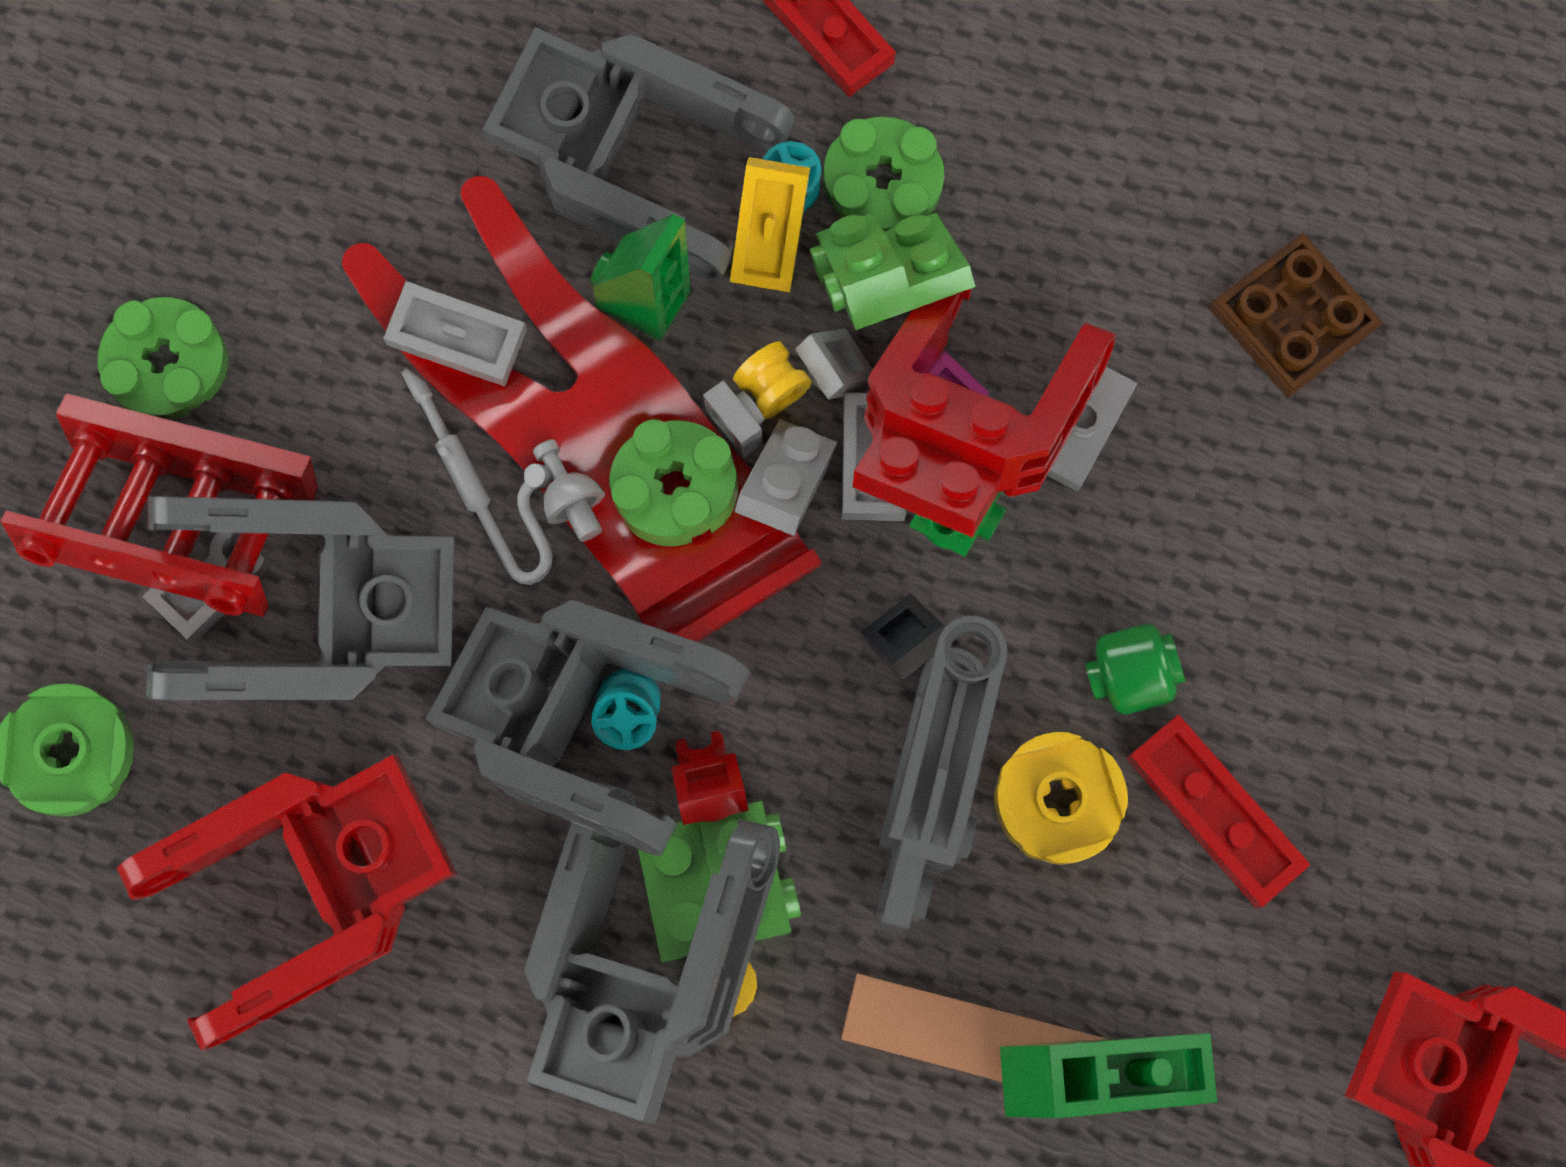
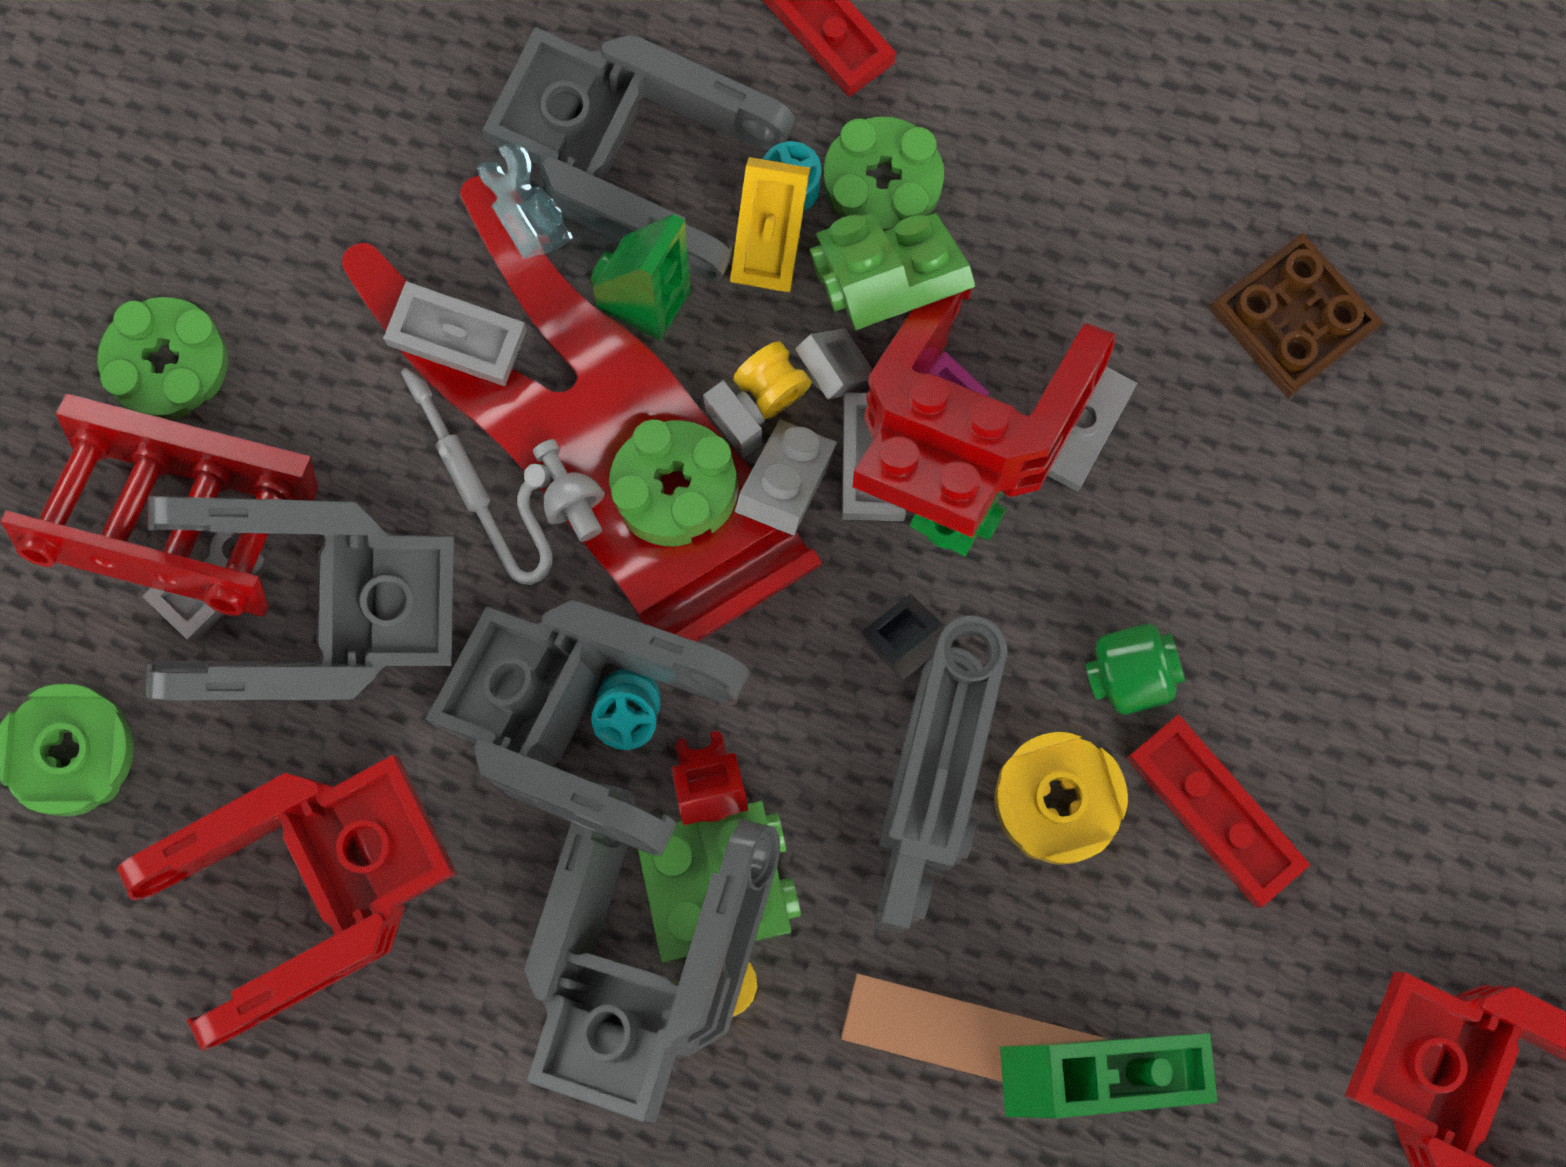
none -> clear light blue plate [478,143,573,259]

